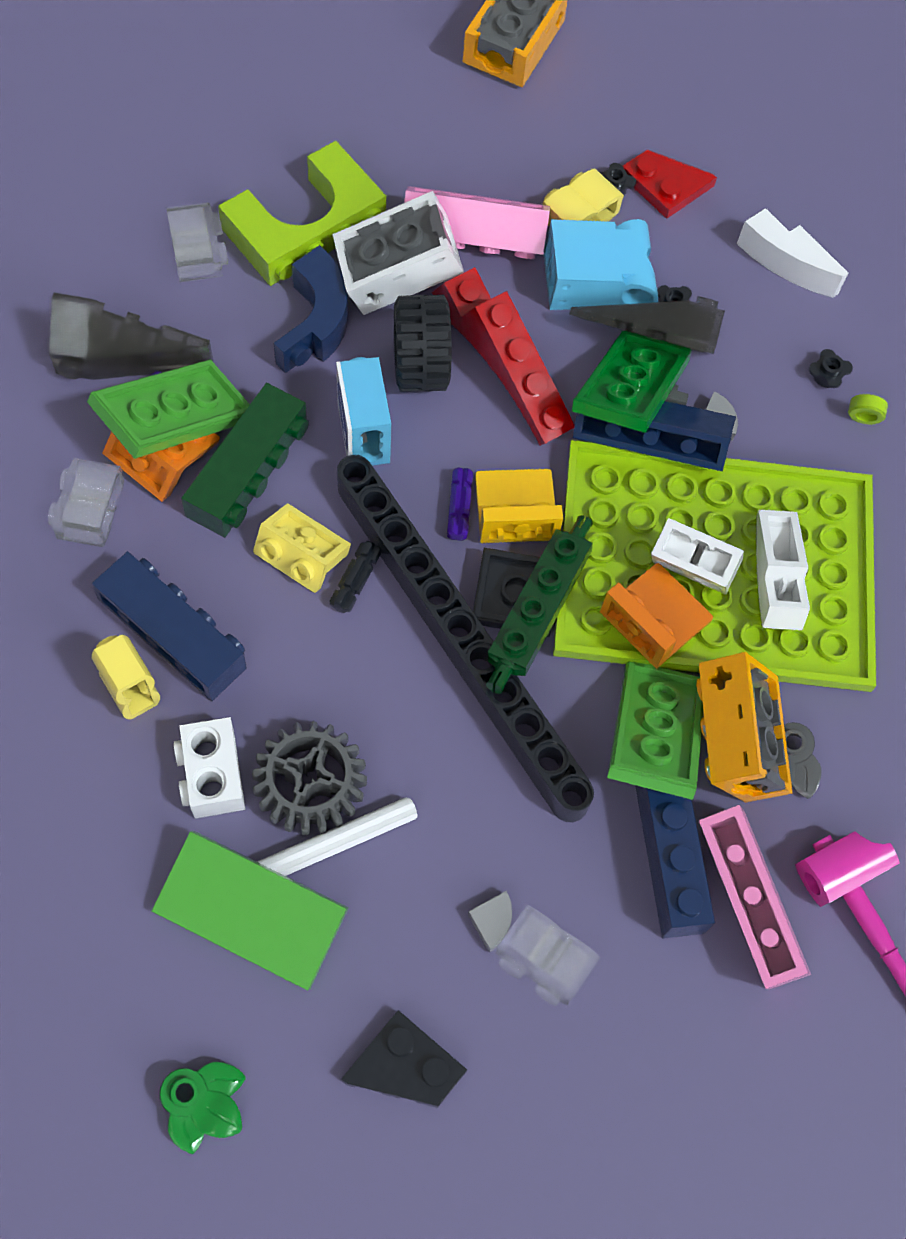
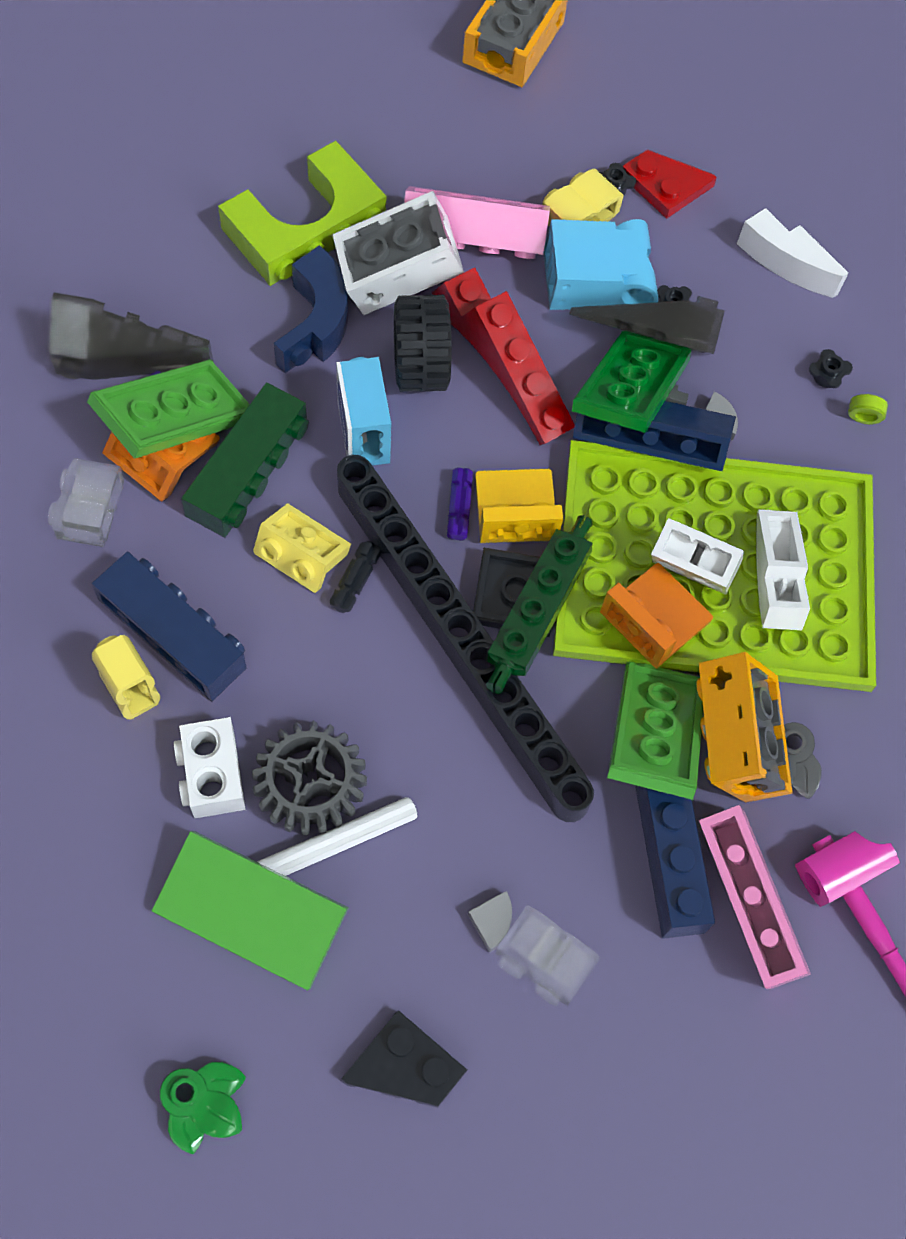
clear brick [166,202,228,282] -> none

